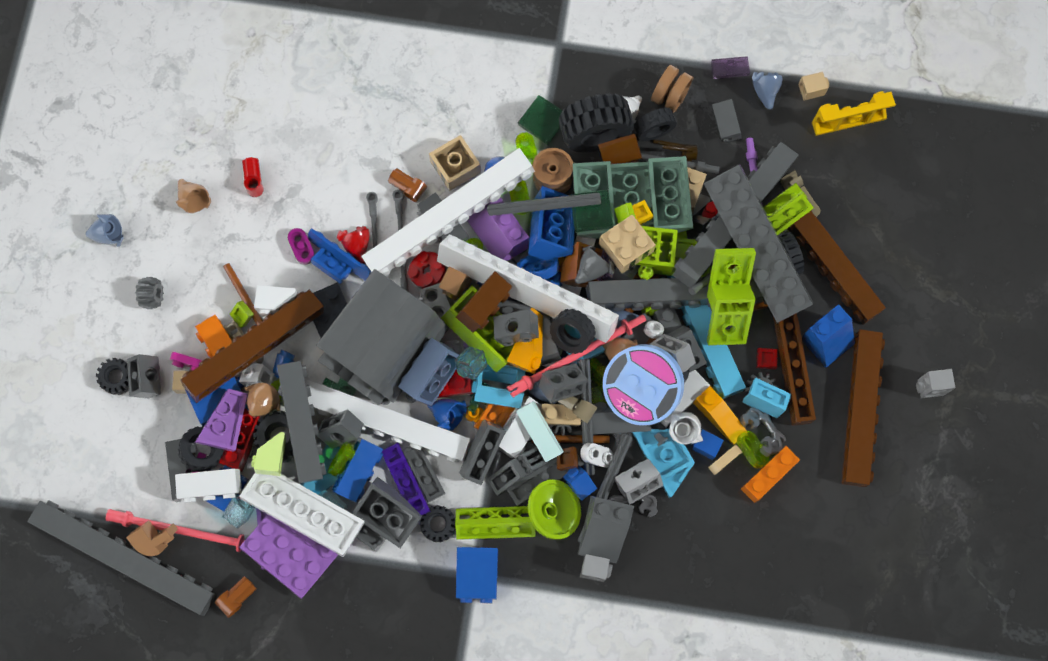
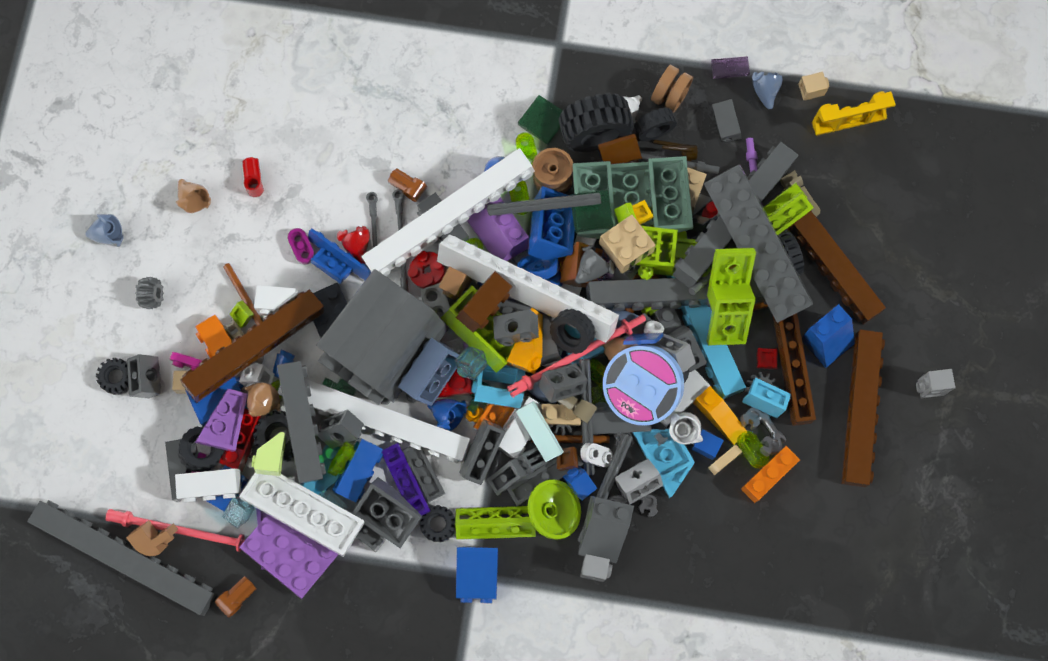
tan brick [429,135,481,191] -> none
none -> blue piece [623,333,663,345]

